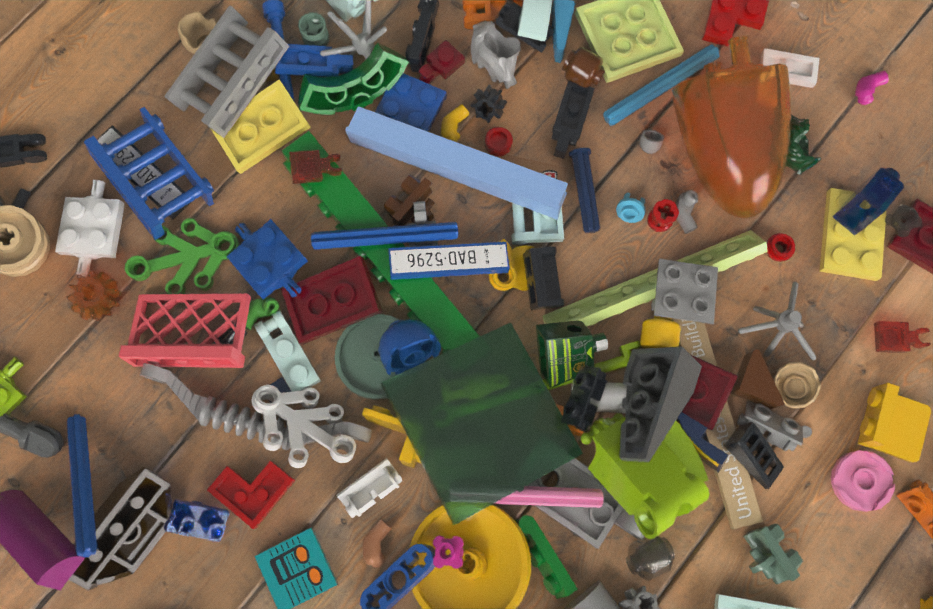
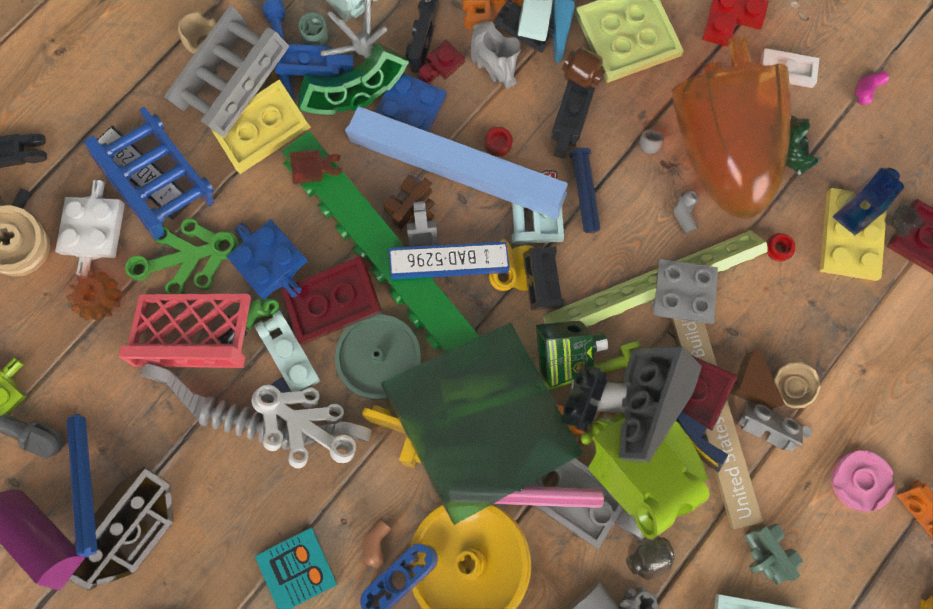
clear blue hips [163,499,230,542] -> none
red plate [207,461,296,529] -> none
blue axle [311,222,459,249] -> none
white hinge [336,458,403,518] -> none
blue cylinder [378,319,441,377] -> none
dark pink plate [433,536,464,569] -> none
yellow arm [441,104,469,142] -> none
black gear [470,85,507,123] -> none
green plate [515,515,578,599] -> none
dark azure axle [603,44,720,126] -> none
medium azure plate [616,192,645,223] -> none
yellow head [640,316,681,349] -> none
red bush [647,199,679,232] -> none
black slope [724,422,784,489] -> none
light grey plant [738,282,817,360] -> none
yellow bracket [857,383,931,462] -> none
clear red plate [874,321,931,353] -> none

